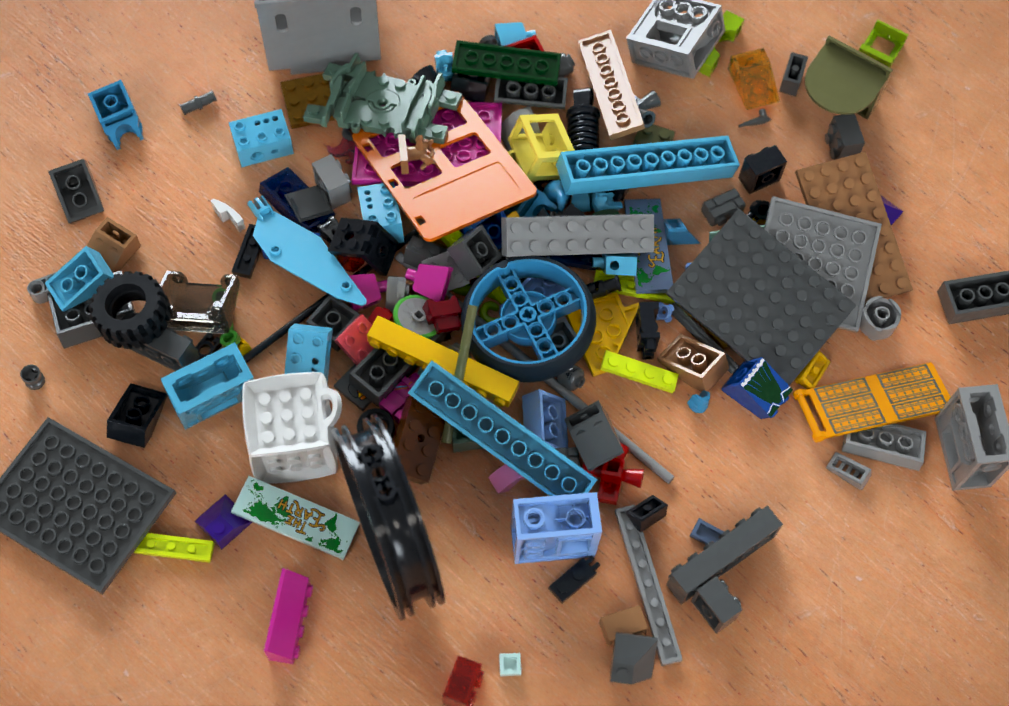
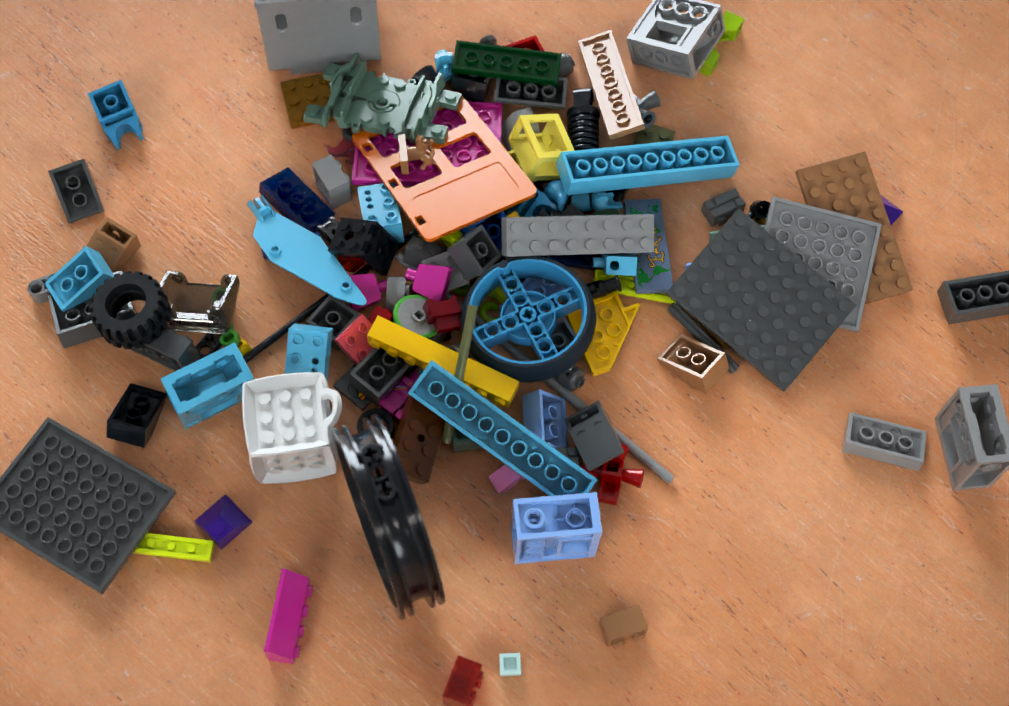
dark grey wheel [20,364,45,390] -> none
dark grey pin [179,90,217,115] -> none
white slope [211,199,245,232] -> none
medium azure piece [229,109,294,168] -> none
light aqua tile [231,476,360,560] -> none
black plate [232,224,262,279] -> none
dark grey piece [284,185,334,223] -> none
medium azure torso [494,22,536,46] -> none
black hinge [548,556,600,604] -> none
neon yellow plate [600,350,679,394] -> none
dark grey slope [610,632,658,685] -> none
light grey plate [615,505,683,666] -> none
black slope [626,495,668,532] -> none
black hips [635,302,660,360] -> none
light blue plate [656,302,674,323] -> none
dark azure slope [663,218,701,245] -> none
dark grey brick [666,505,783,604] -> none
dark azure arm [687,390,710,413] -> none
sand blue tile [690,518,724,545] -> none
dark grey brick [691,576,743,634] -> none
slope [721,357,793,419] -> none
clear yellow slope [728,48,780,110] -> none
black brick [738,145,787,194] -> none
dark grey bar [739,109,771,127] -> none
dark grey brick [779,52,808,96] -> none
light orange flag [793,362,951,443] -> none
yellow slope [794,350,831,389] -> none
olive plate [805,35,893,120] -> none
dark grey brick [825,114,865,160] -> none
light grey slope [826,452,871,490] -> none
lime window [859,19,908,67] -> none
light grey brick [860,296,901,341] -> none

